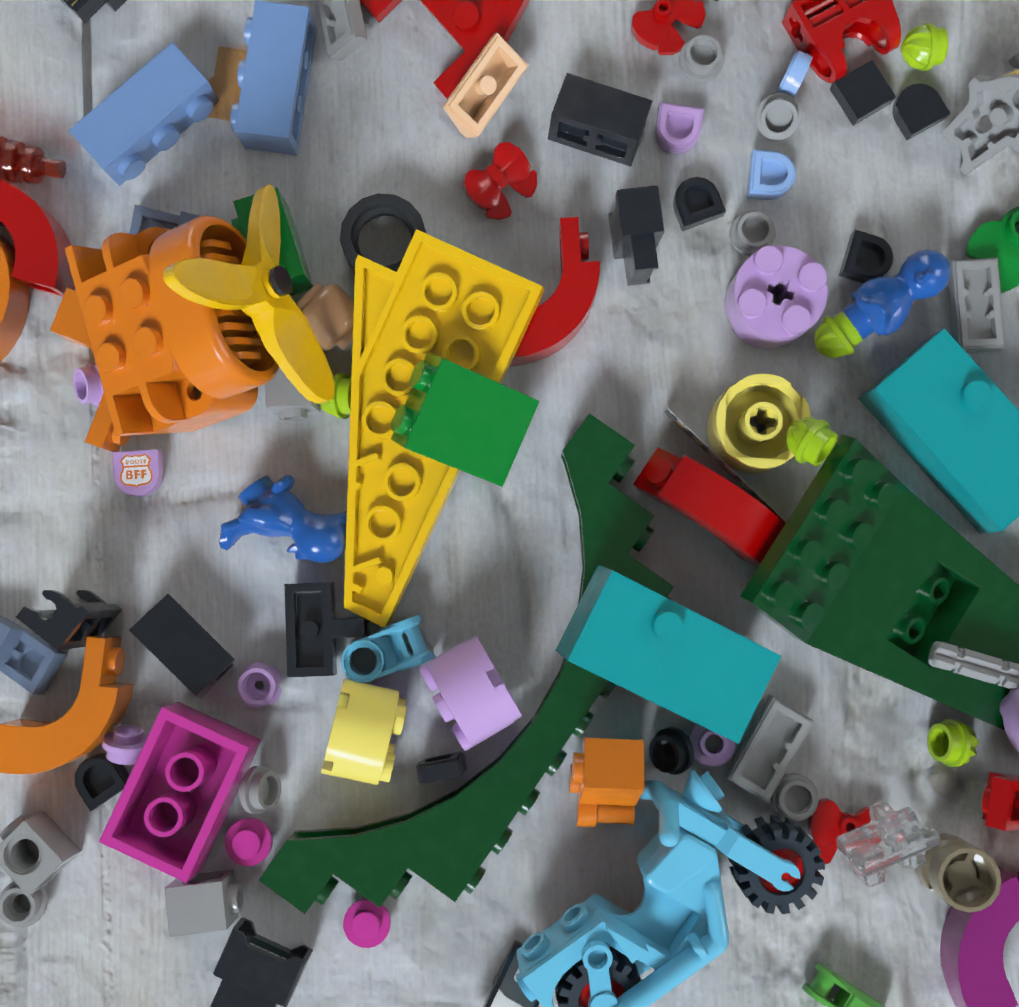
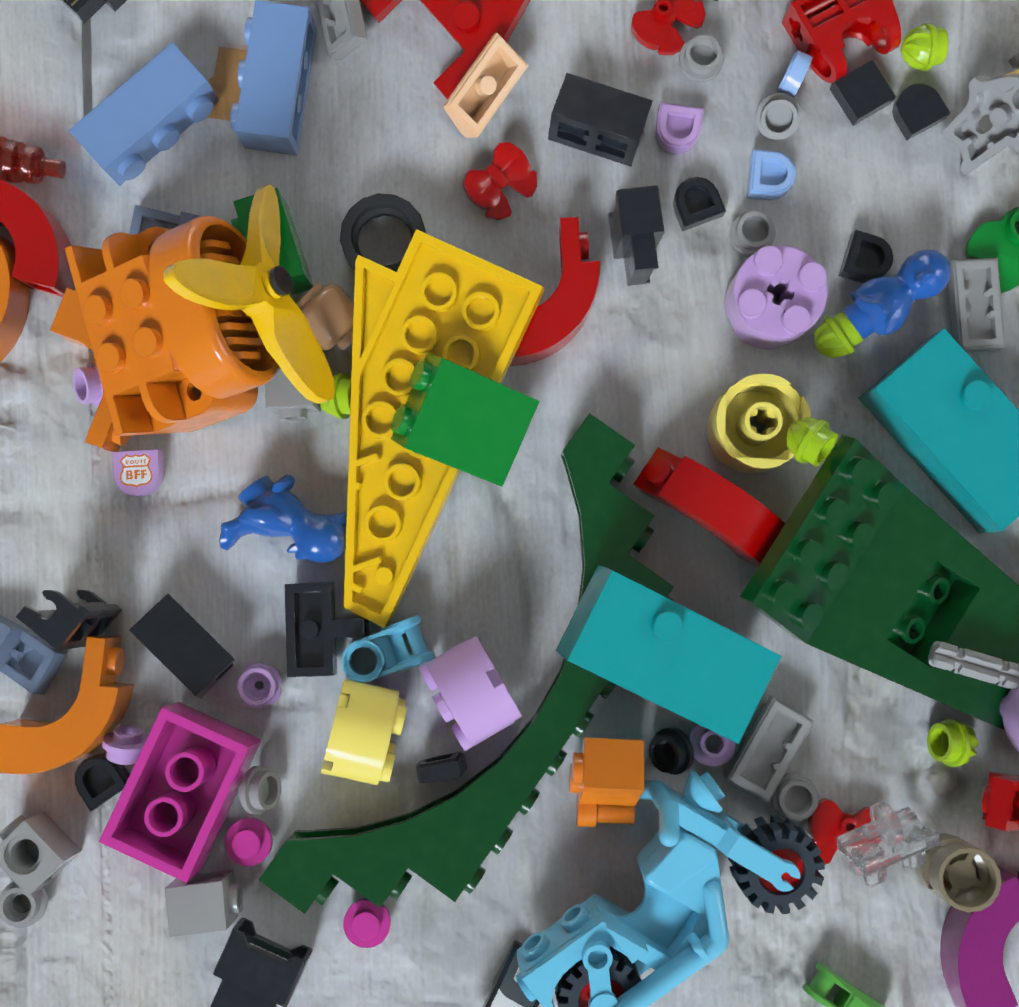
black sticker [664,408,787,523] -> none

